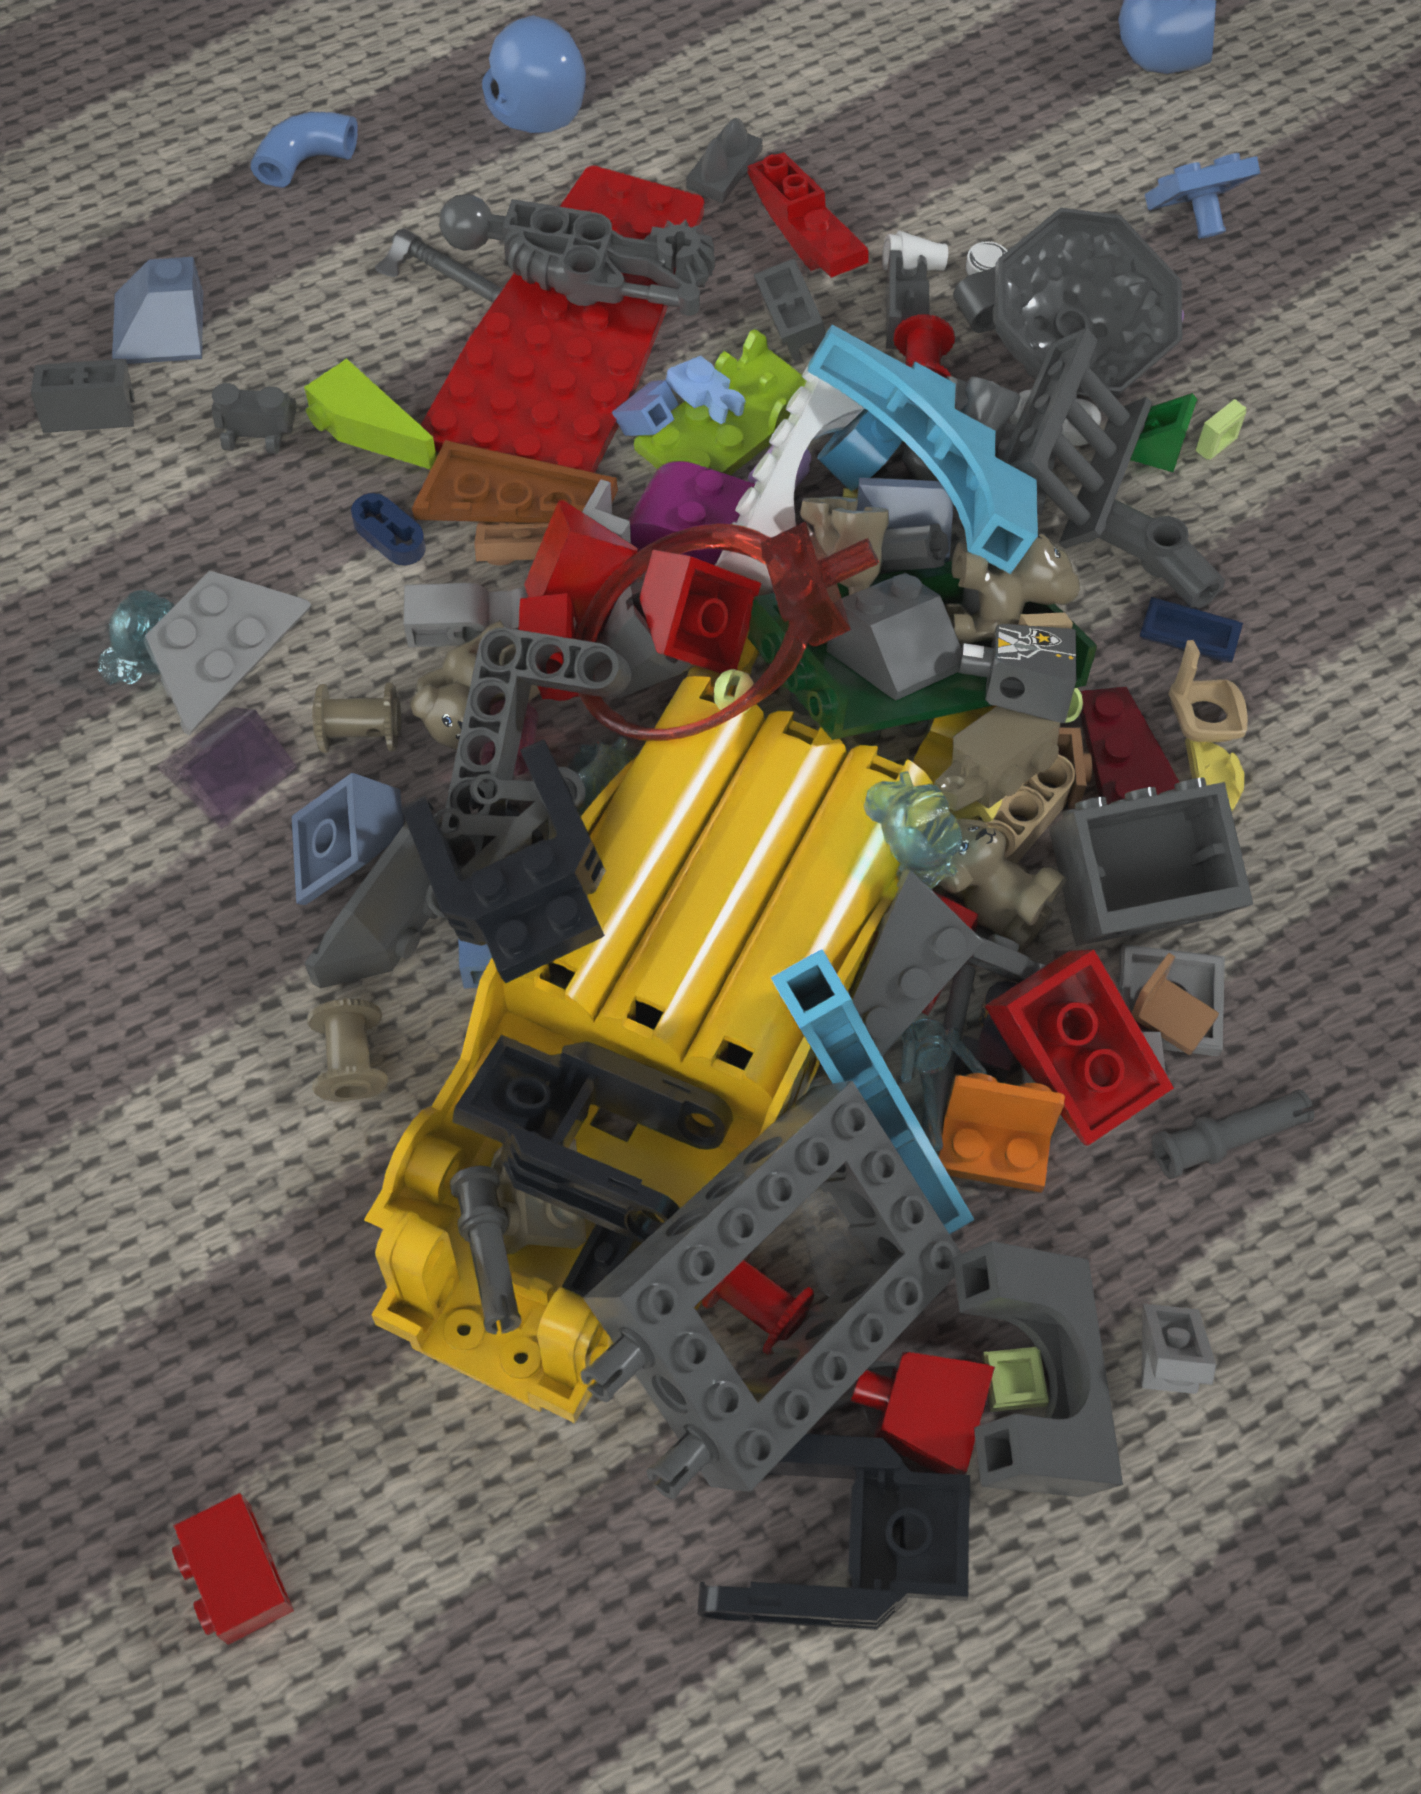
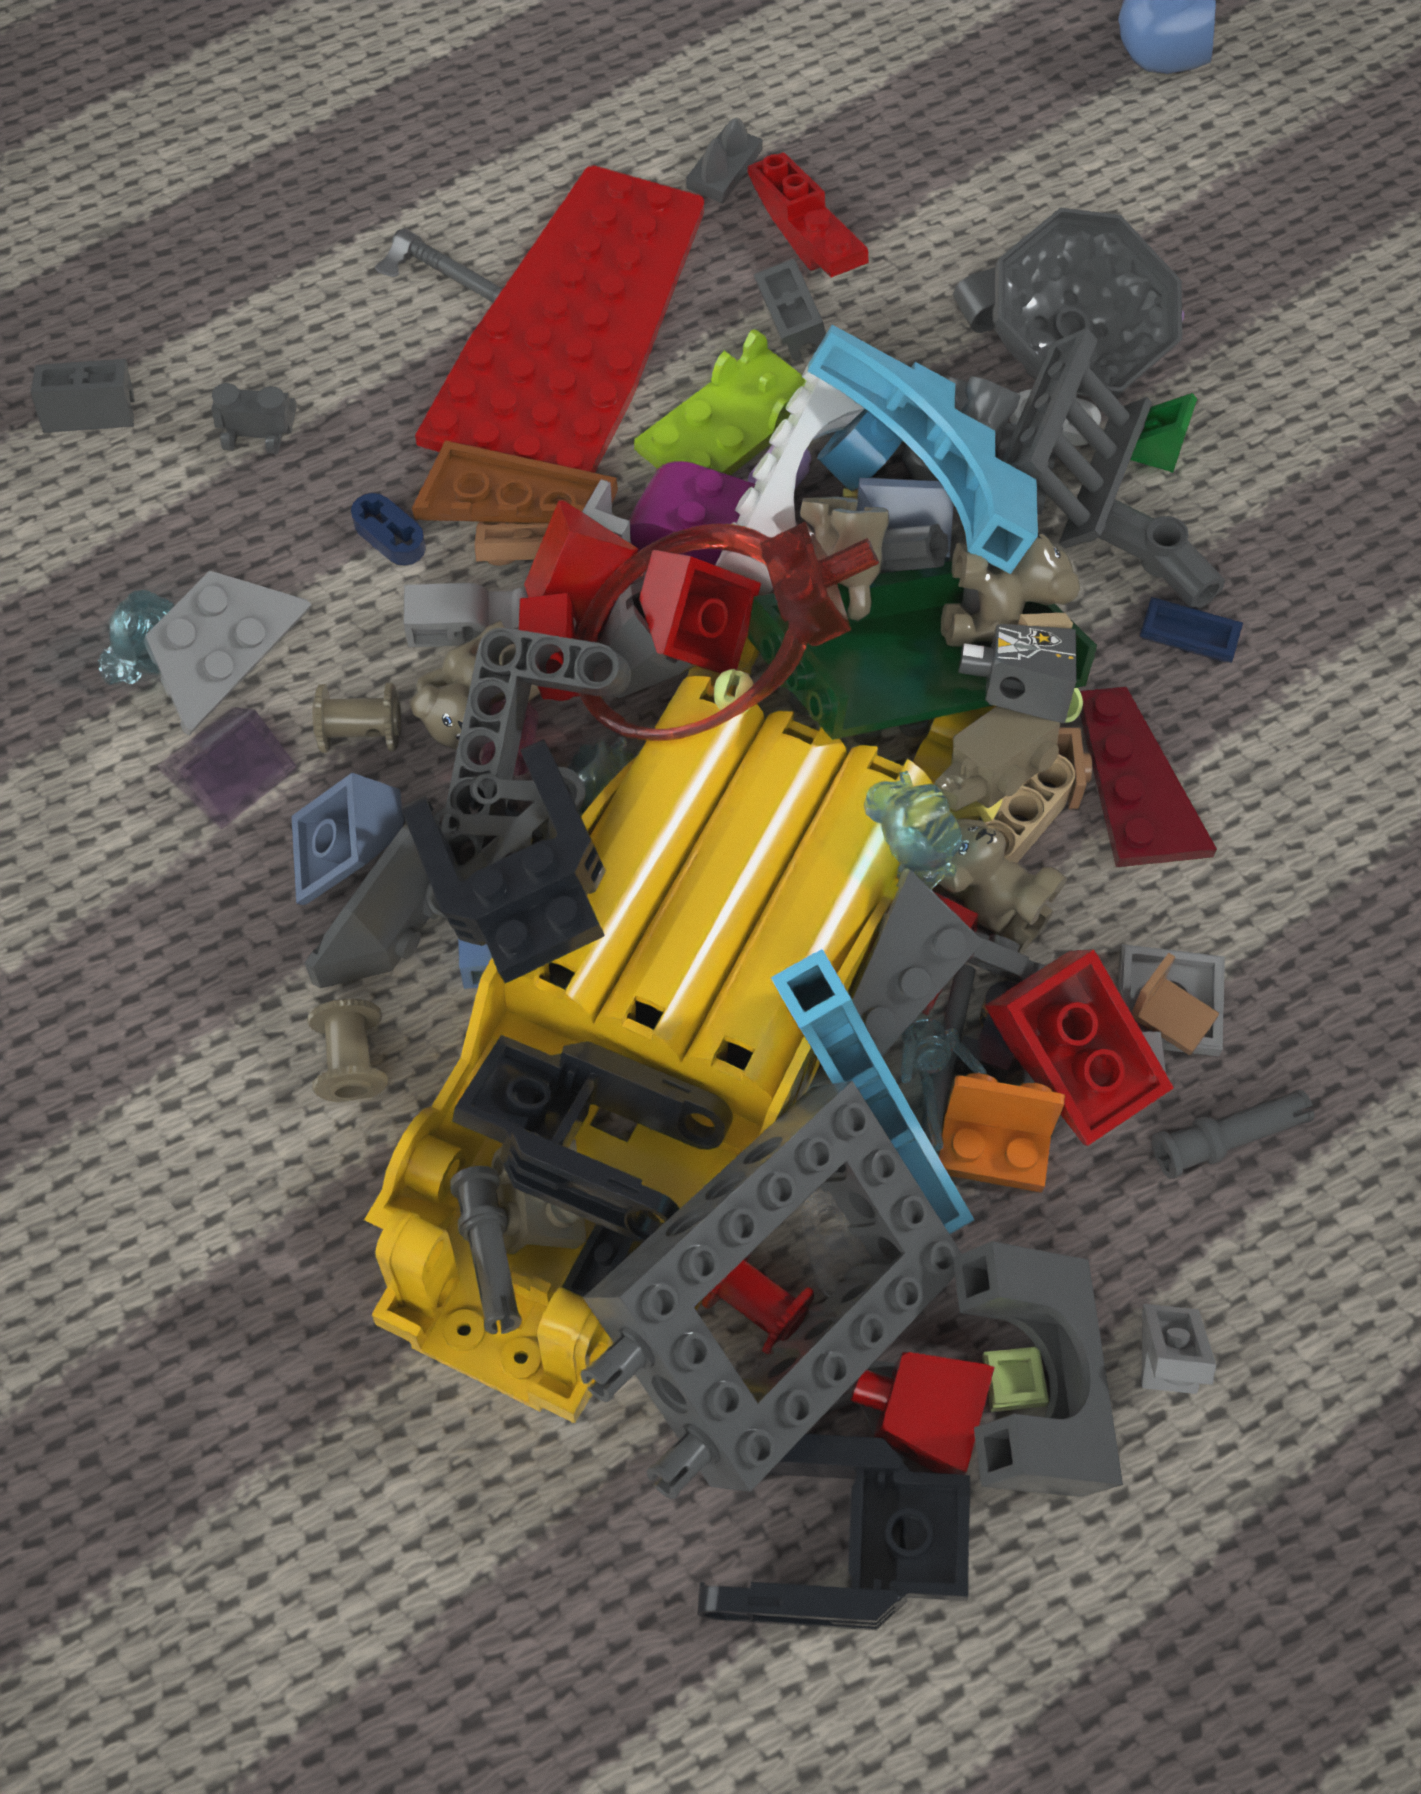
sand blue slope [112,257,203,364] -> none
red brick [172,1493,294,1645] -> none
medium blue cylinder [251,111,358,188] -> none
lime slope [304,359,436,470] -> none
dark grey arm [439,194,715,316] -> none
medium blue piece [482,15,586,133] -> none
medium blue piece [612,380,679,436] -> none
light blue plate [666,356,746,424] -> none
dark grey slope [826,572,962,701] -> none
white cone [882,230,948,271] -> none
dark grey hinge [886,250,930,349] -> none
red hose [893,314,955,378] -> none
white tile [966,242,1007,276] -> none
dark grey container [1049,777,1253,946] -> none
medium blue plate [1145,153,1260,239] -> none
tan piece [1168,640,1248,742] -> none
light yellow tile [1185,738,1244,811] -> none
yellowish green tile [1195,399,1247,460] -> none

